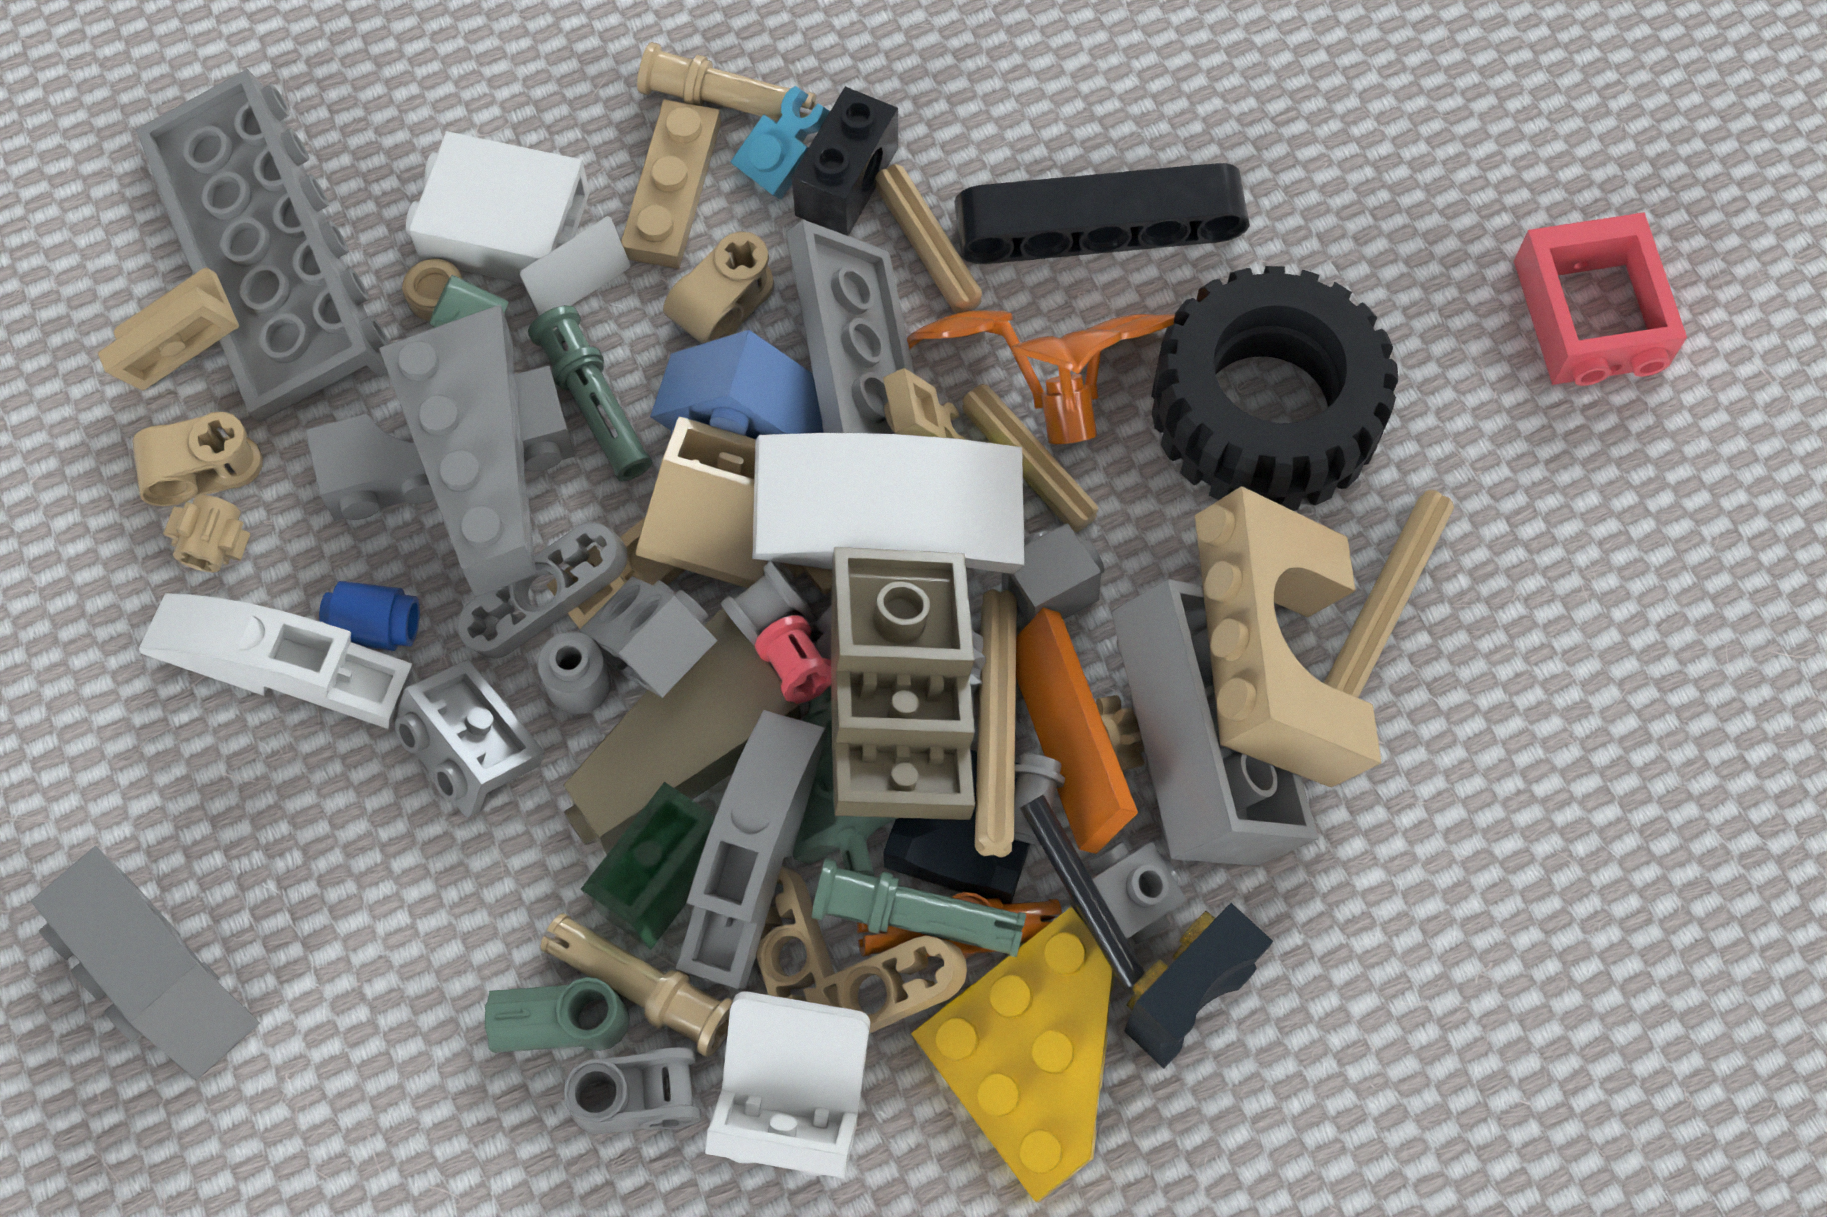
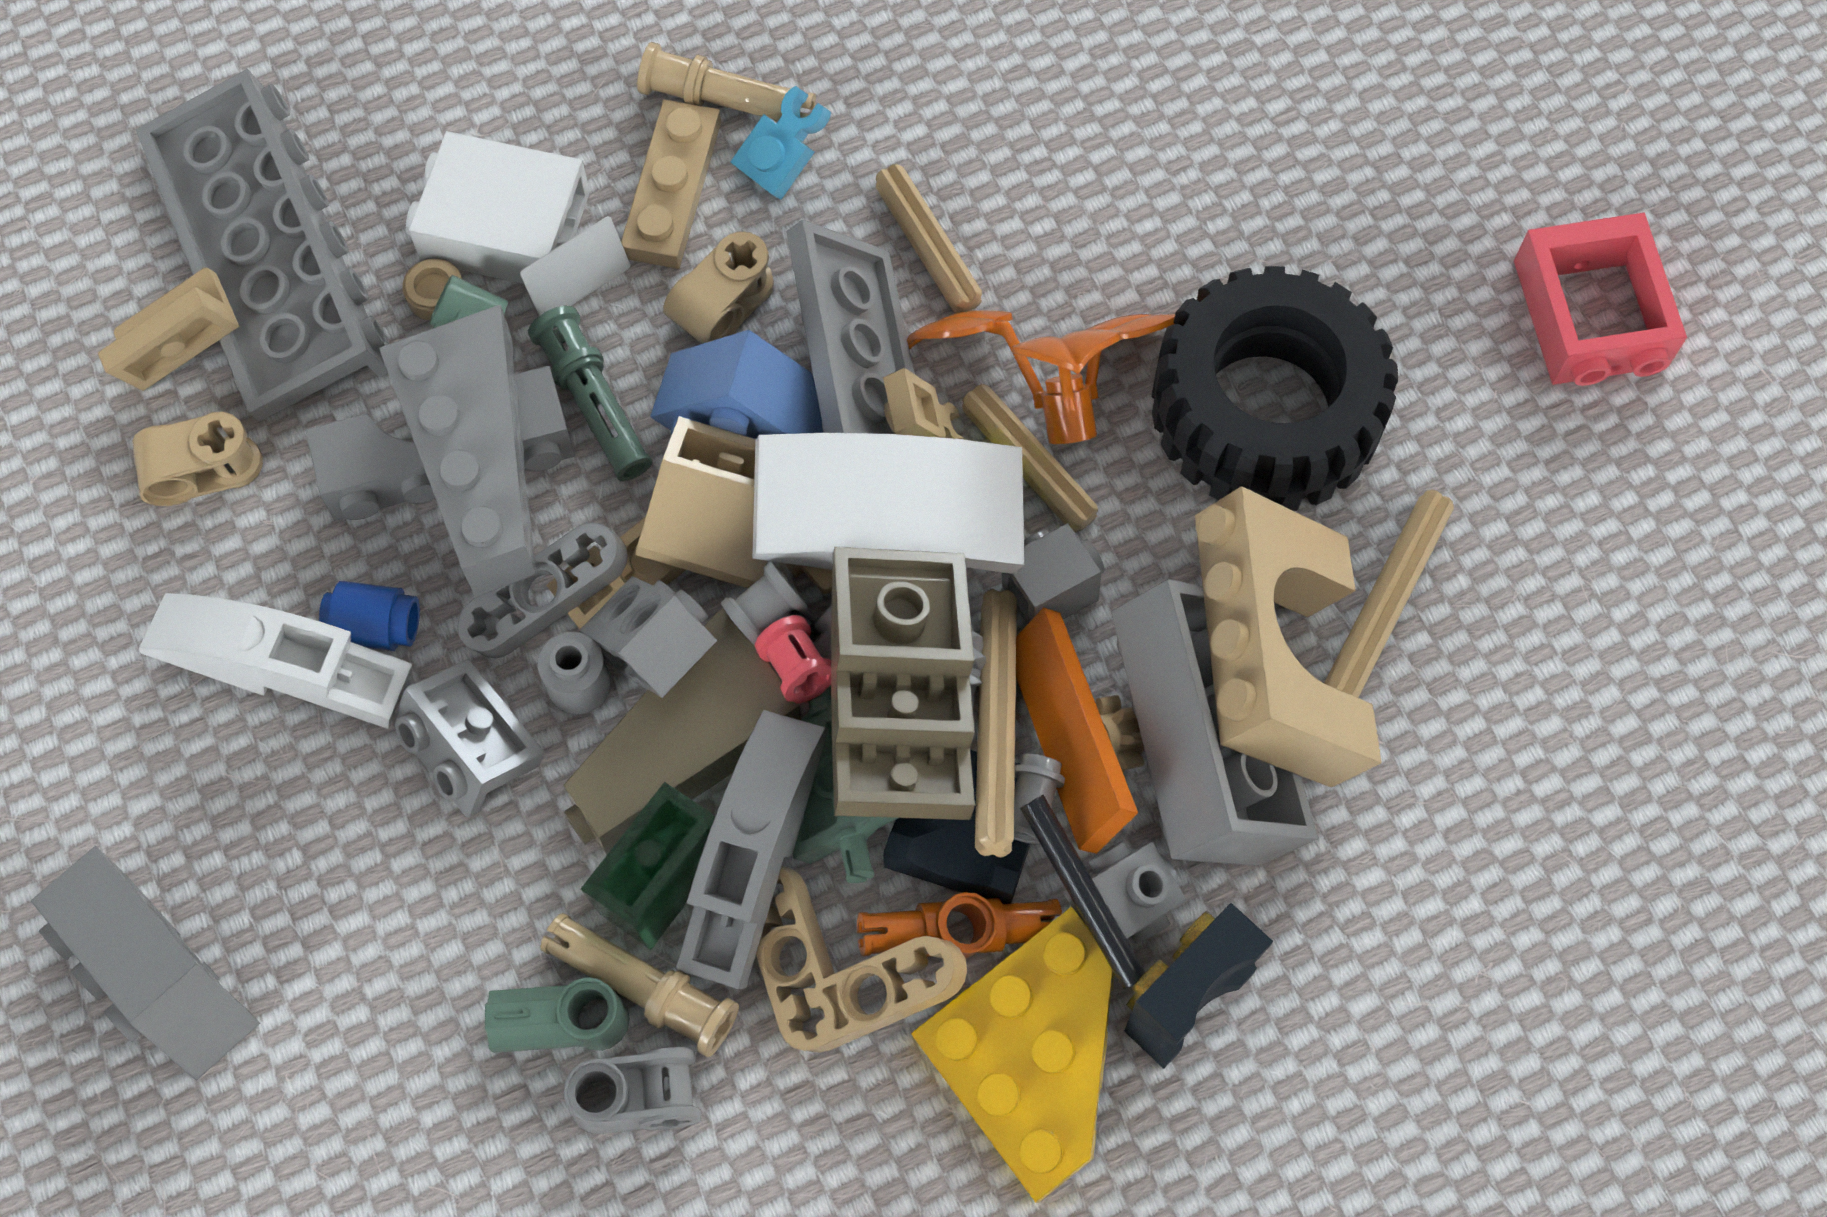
tan gear [163,495,251,573] -> none
white bracket [705,991,871,1178] -> none
black brick [792,86,898,236] -> none
sand green pin [812,858,1026,957] -> none
black beam [954,163,1250,264] -> none

